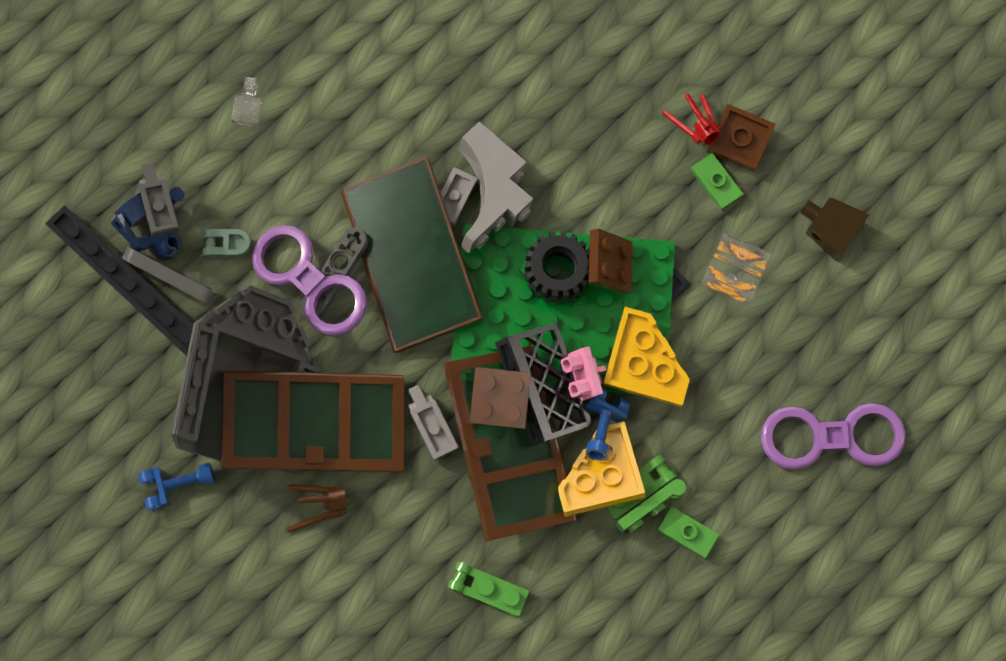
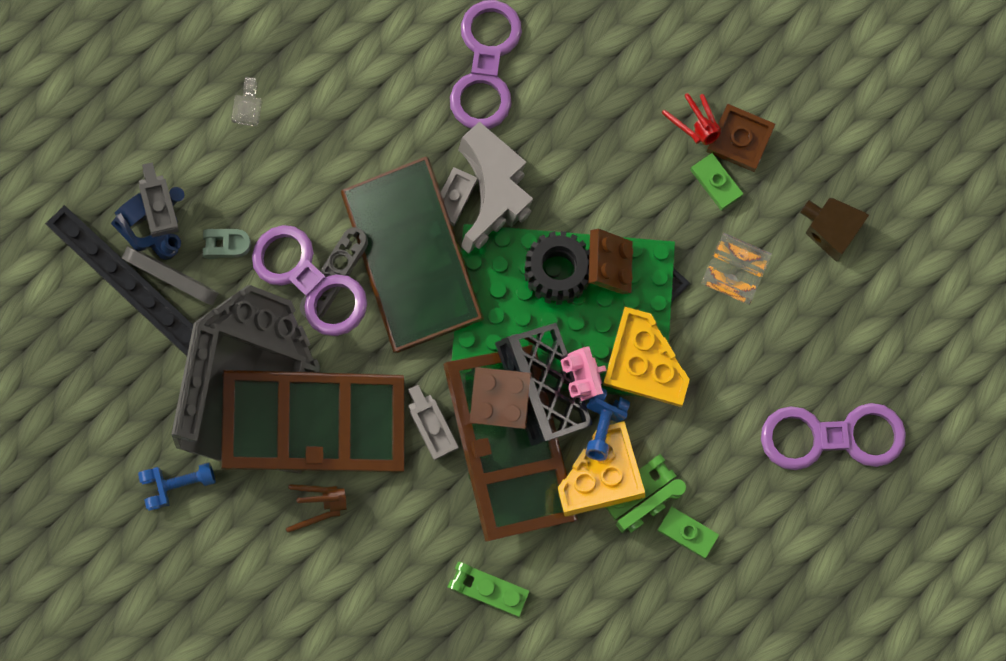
none -> medium lavender bar [450,0,522,129]

